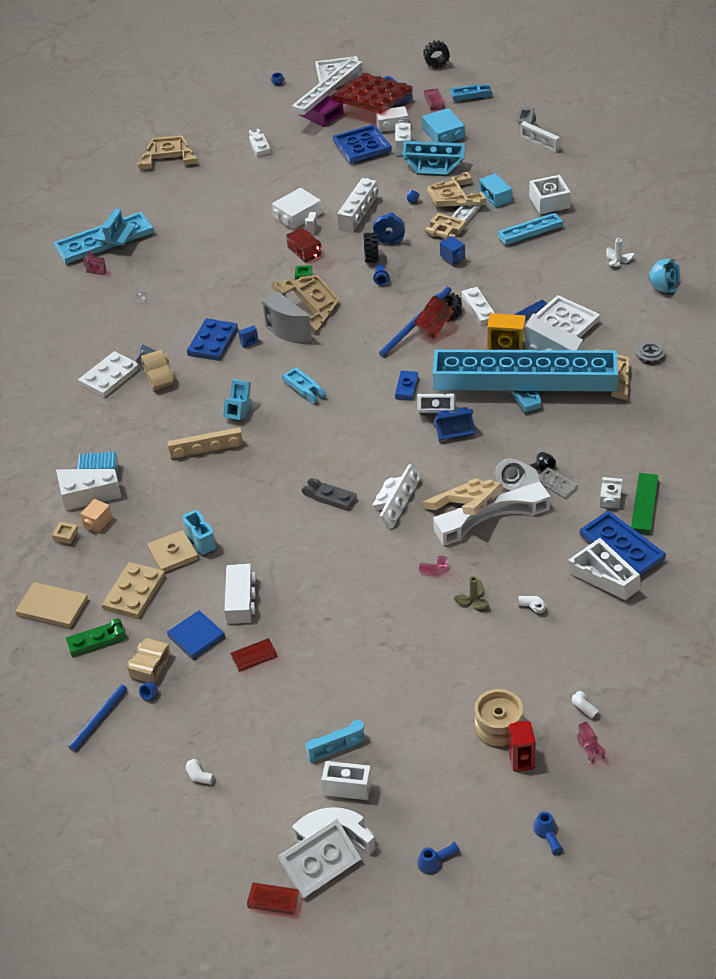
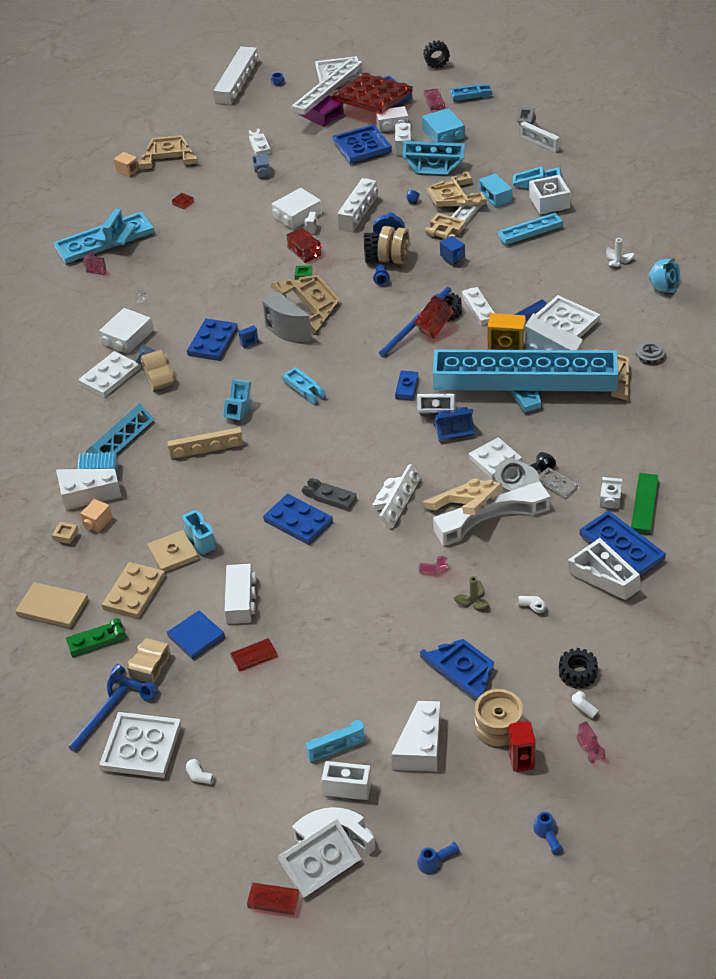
none -> medium azure fence [86,403,154,454]
none -> white brick [99,308,153,354]
none -> white plate [99,712,182,778]
none -> blue plant [107,663,143,697]
none -> light nougat brick [114,152,139,177]
none -> clear red tile [172,193,194,209]
none -> white brick [213,46,259,105]
none -> sand blue brick [253,154,271,178]
none -> blue plate [263,493,333,545]
none -> tan wheel [378,226,410,265]
none -> white wedge [391,701,441,772]
none -> blue wing [420,639,494,701]
none -> white plate [469,437,522,479]
none -> medium azure slope [513,166,564,189]
none -> black tyre [559,648,598,689]

